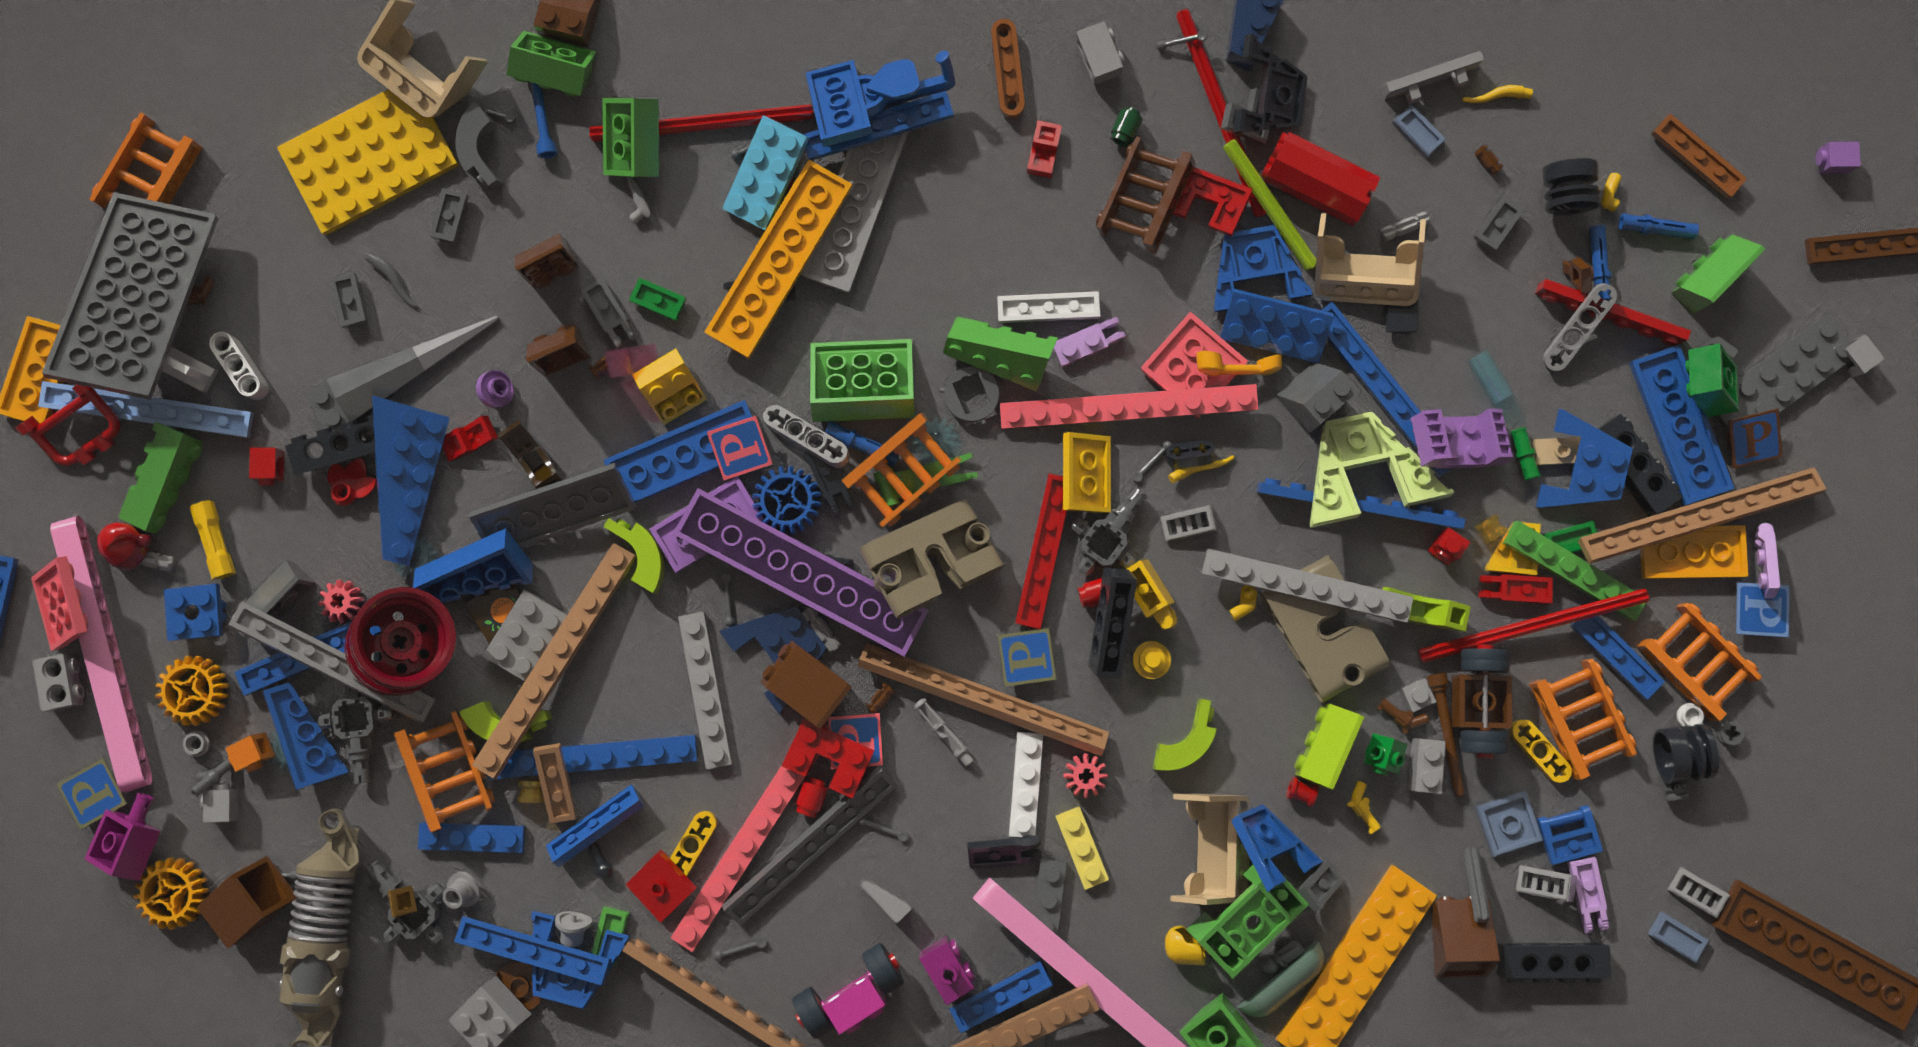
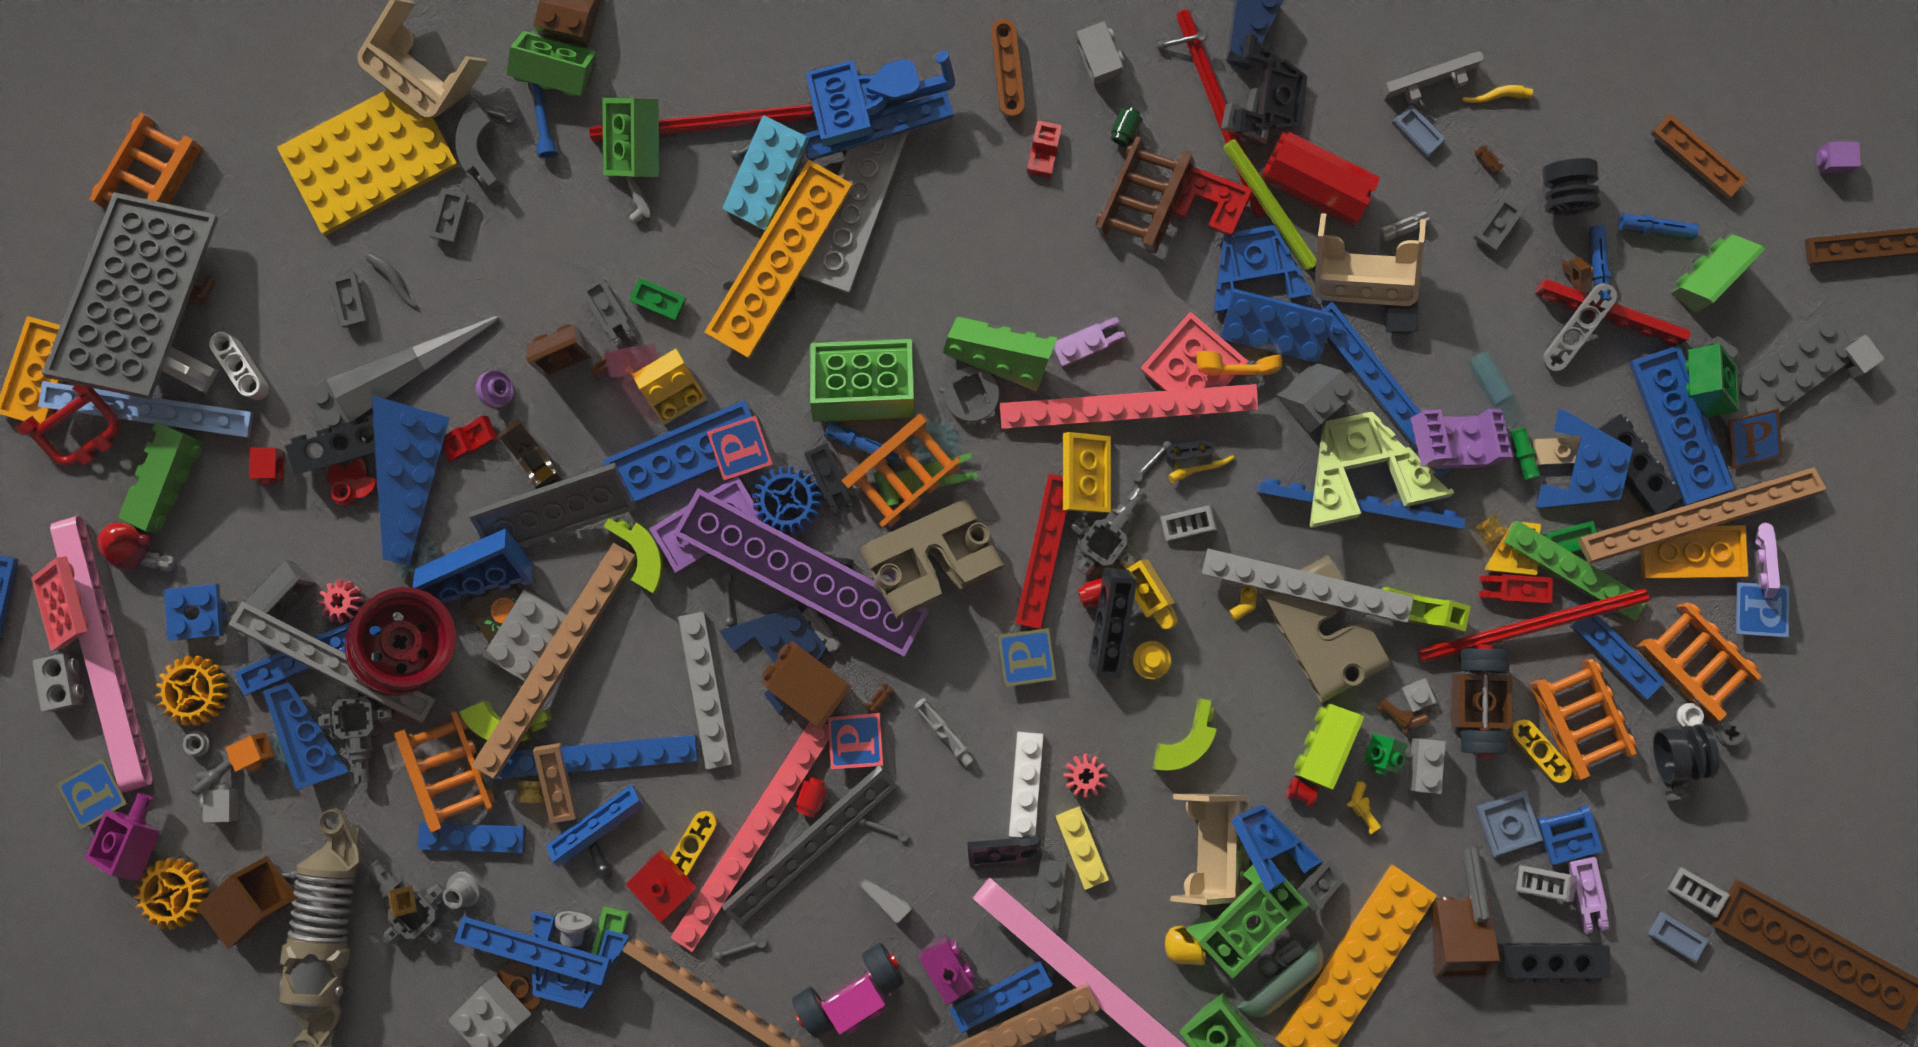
yellow axle [189,500,236,580] -> none
reddish brown slope [514,233,578,288] -> none
light grey beam [763,405,849,468] -> none
red plate [782,718,875,799] -> none
medium nougat plate [857,643,1109,756] -> none
white plate [997,291,1100,323] -> none
reddish brown piece [1426,673,1465,797] -> none
red brick [1427,528,1471,566] -> none
yellow arm [1601,173,1622,212] -> none

